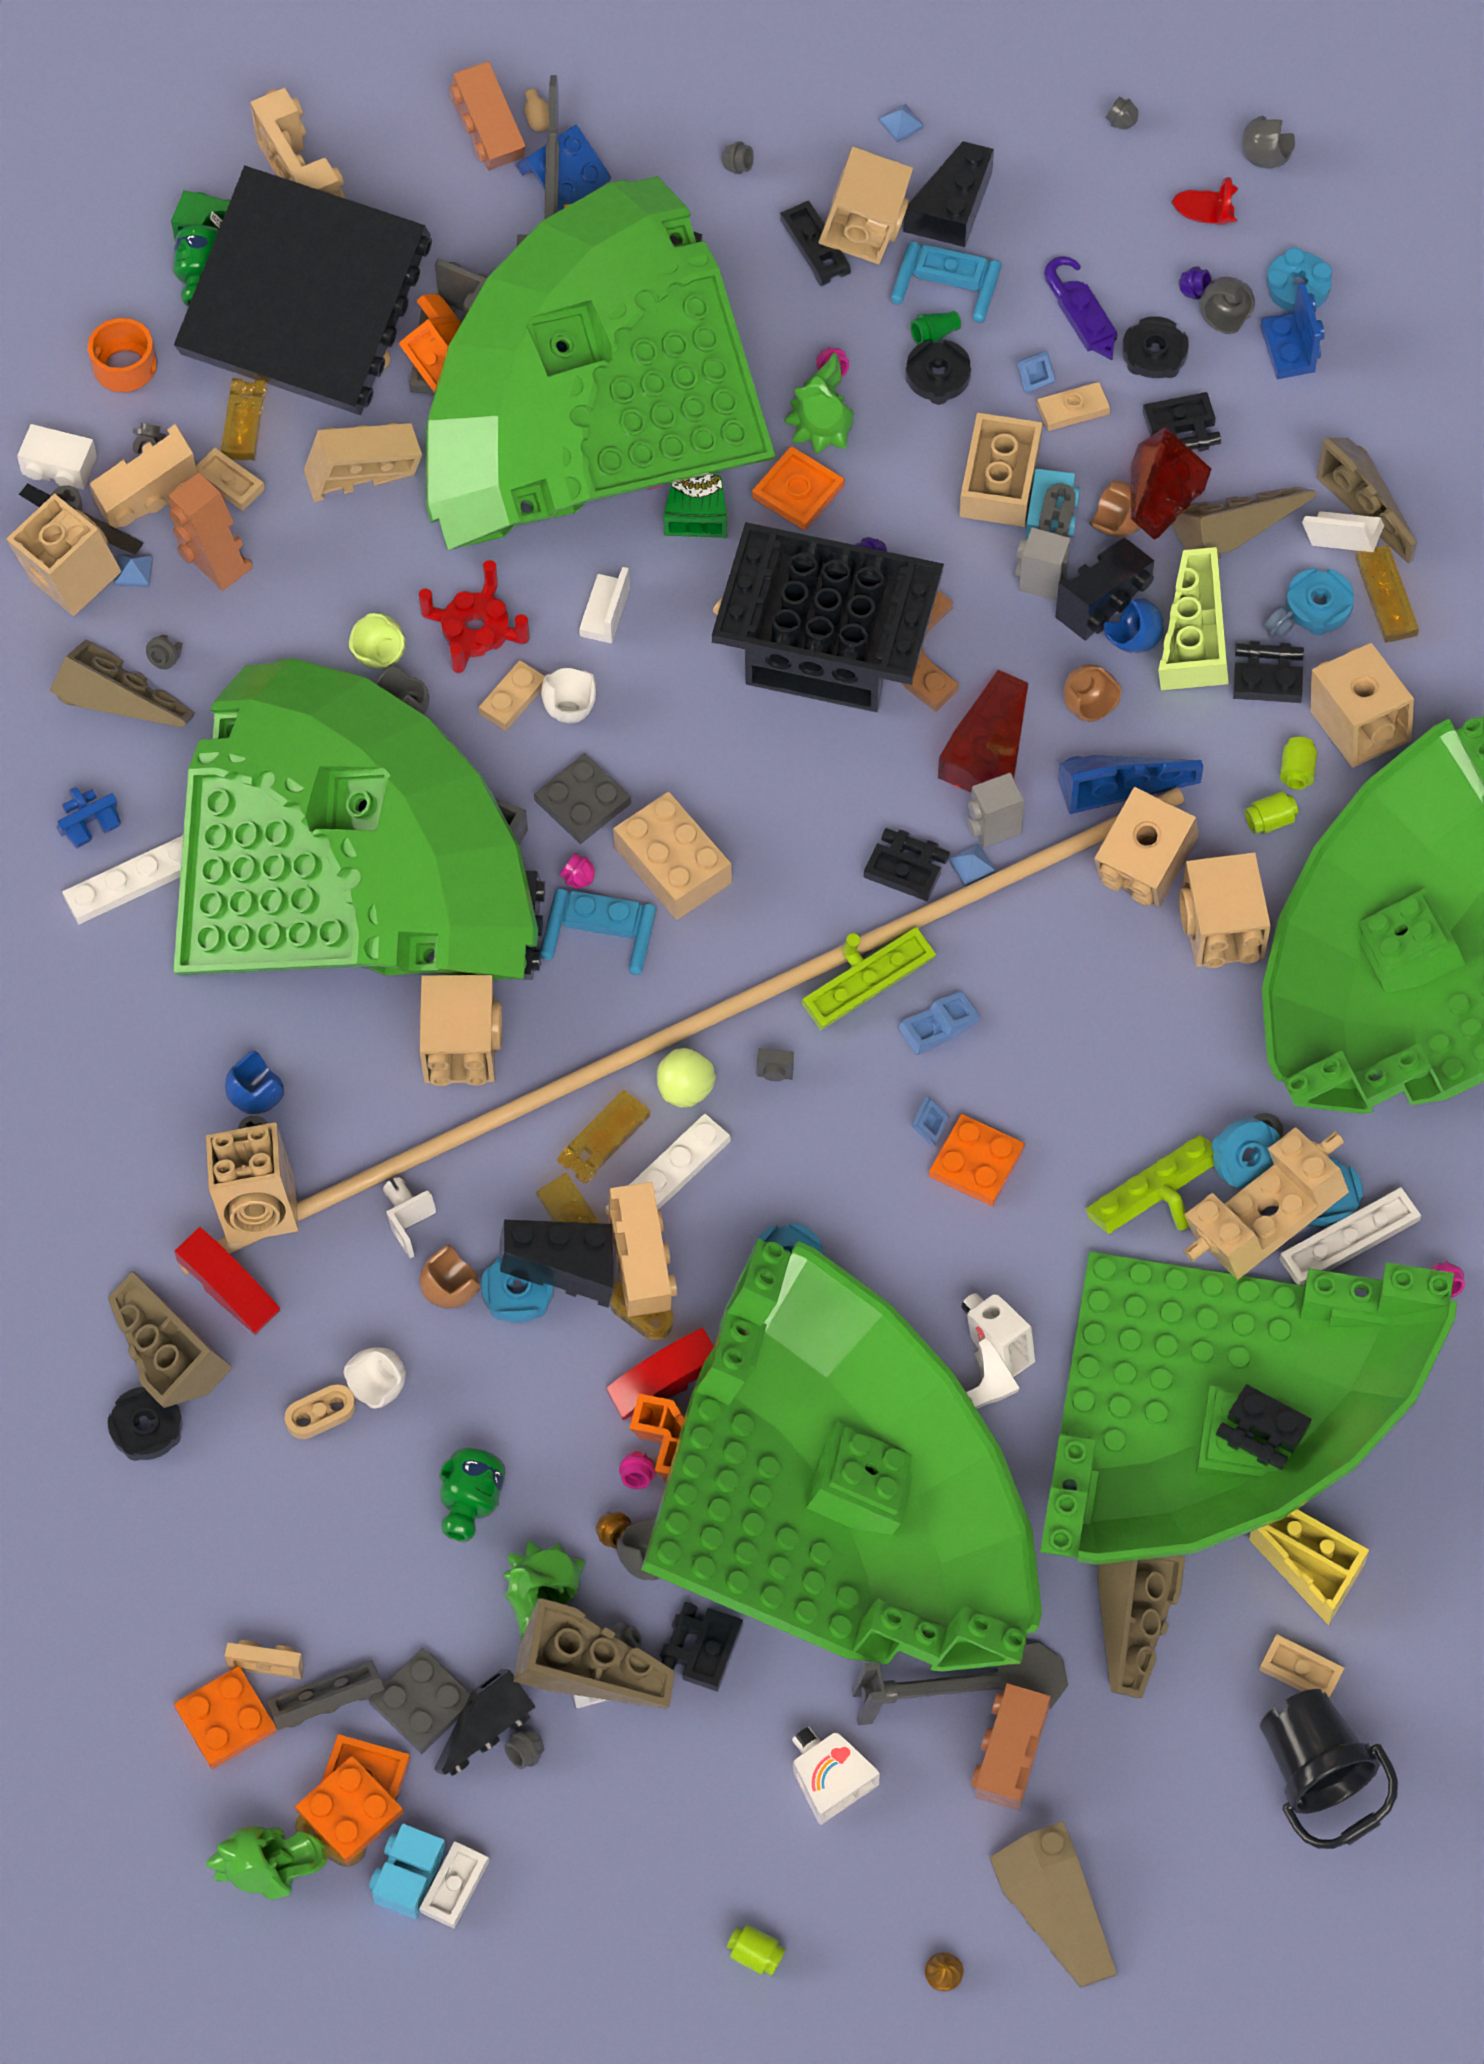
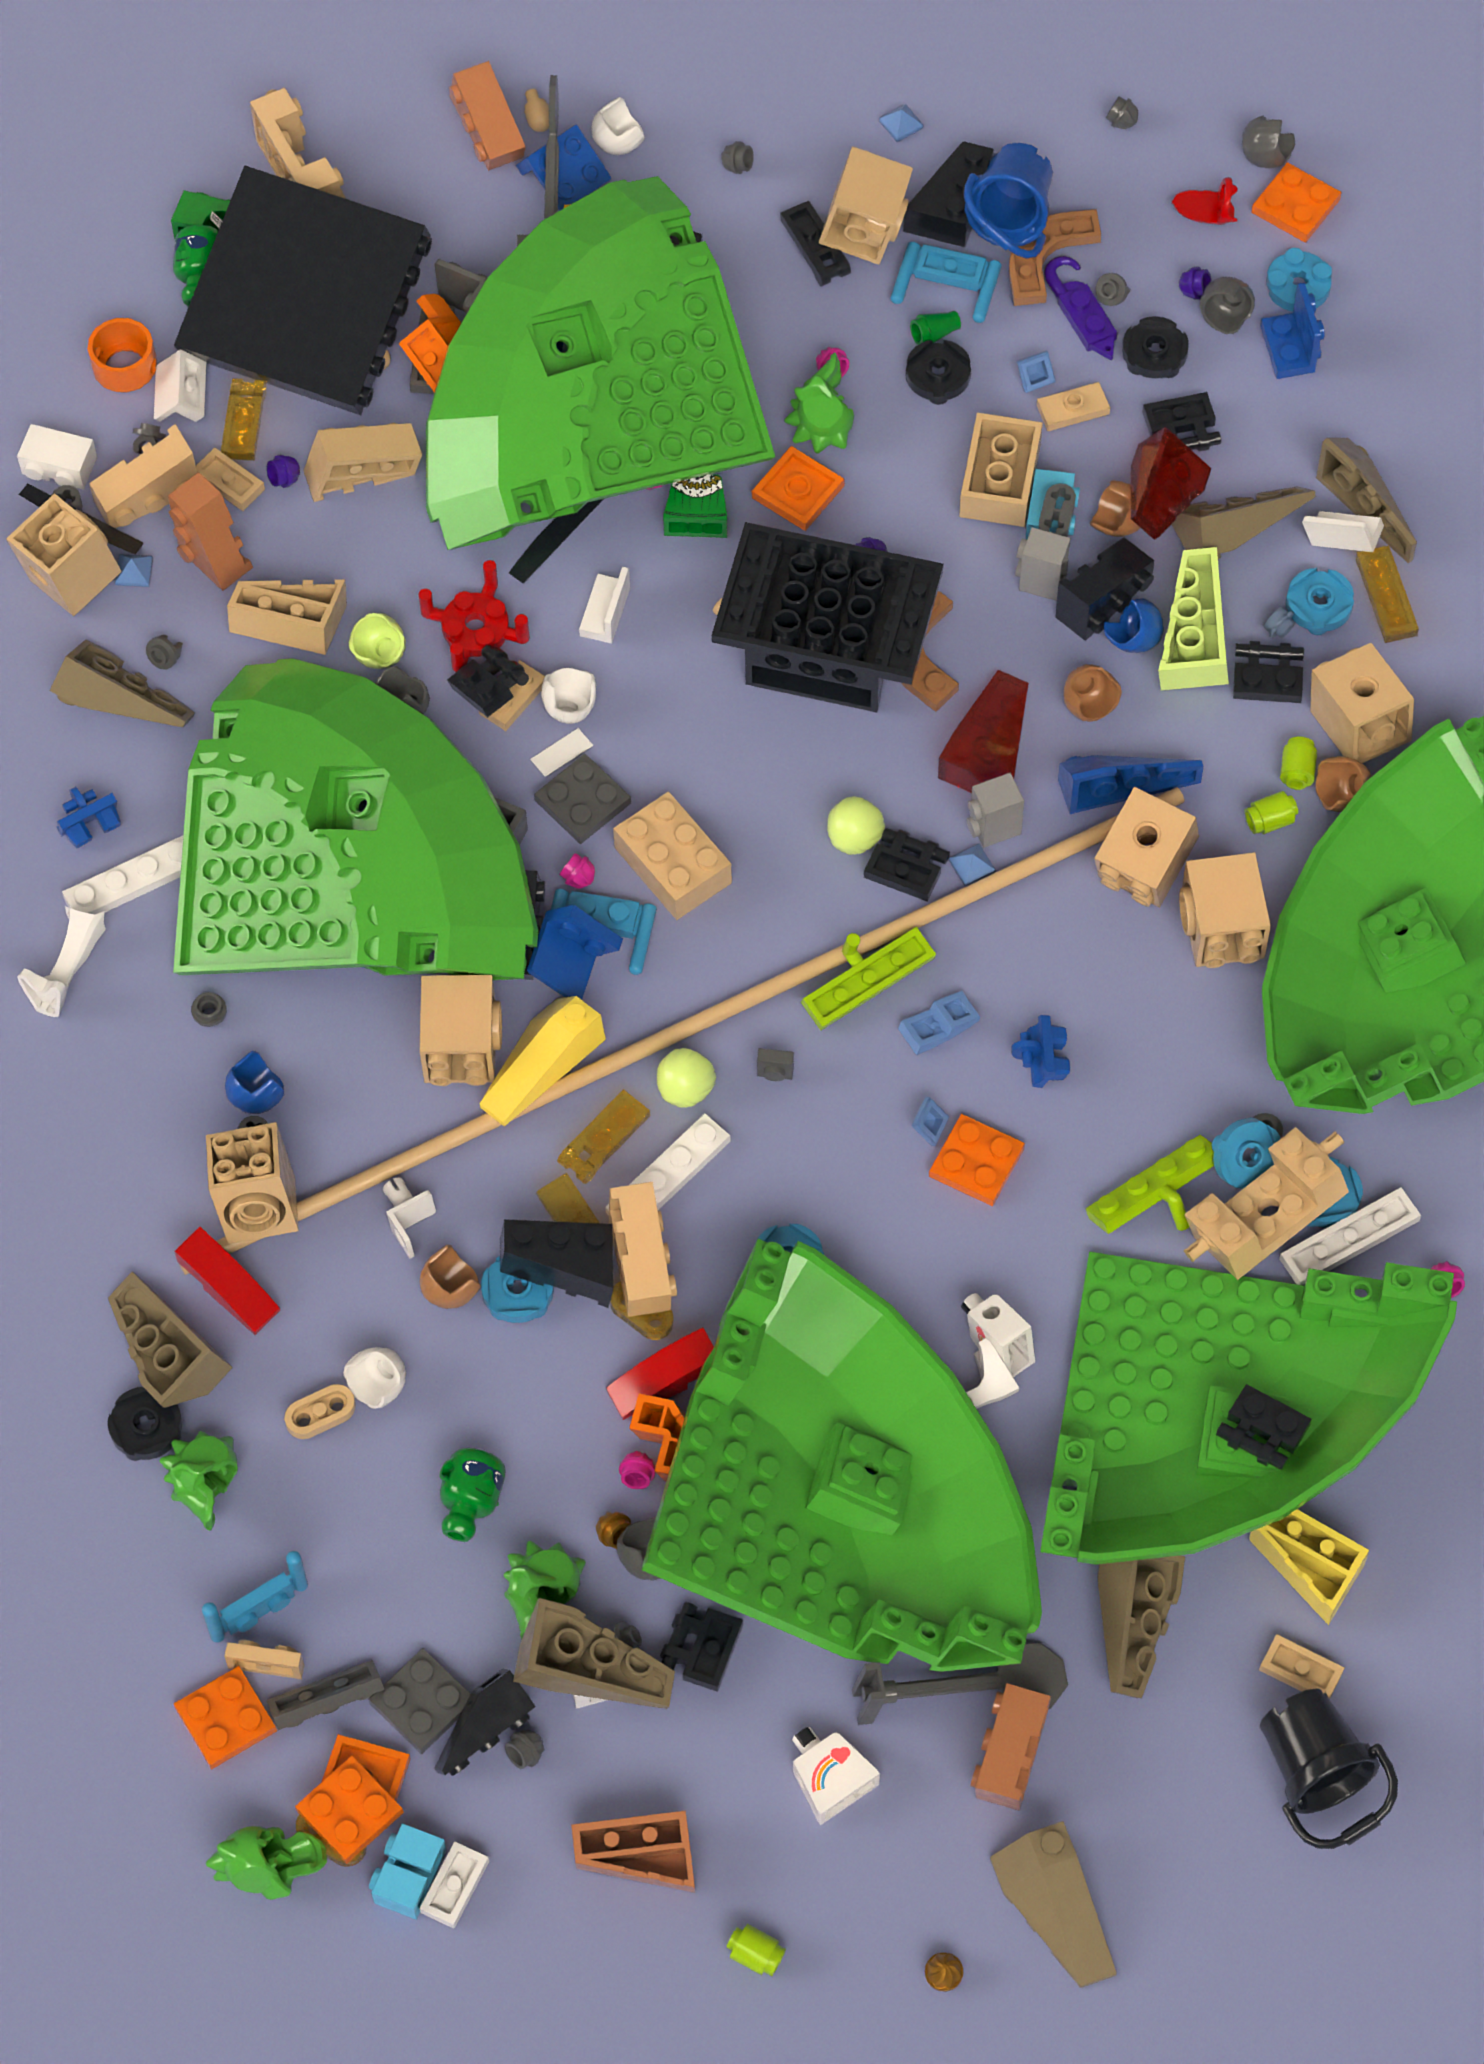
none -> white animal [17,906,106,1017]
none -> white panel [154,349,206,422]
none -> bright green head [159,1431,238,1531]
none -> dark grey plate [191,992,227,1027]
none -> dark azure plate [202,1551,308,1642]
none -> tan wedge [227,579,347,655]
none -> dark purple plate [266,455,300,488]
none -> black plate [447,645,529,718]
none -> light yellow wedge [479,996,606,1127]
none -> black sticker [509,499,603,583]
none -> blue bracket [527,905,623,1000]
none -> white sticker [530,728,593,777]
none -> nougat wedge [571,1811,695,1893]
none -> white hair [592,97,645,155]
none -> yellowish green hair [827,796,885,855]
none -> blue piece [964,142,1053,259]
none -> medium nougat plate [1009,209,1101,306]
none -> blue hips [1011,1015,1070,1088]
none -> dark grey plate [1095,273,1131,306]
none -> orange plate [1251,162,1342,243]
none -> medium nougat hair [1315,756,1372,812]

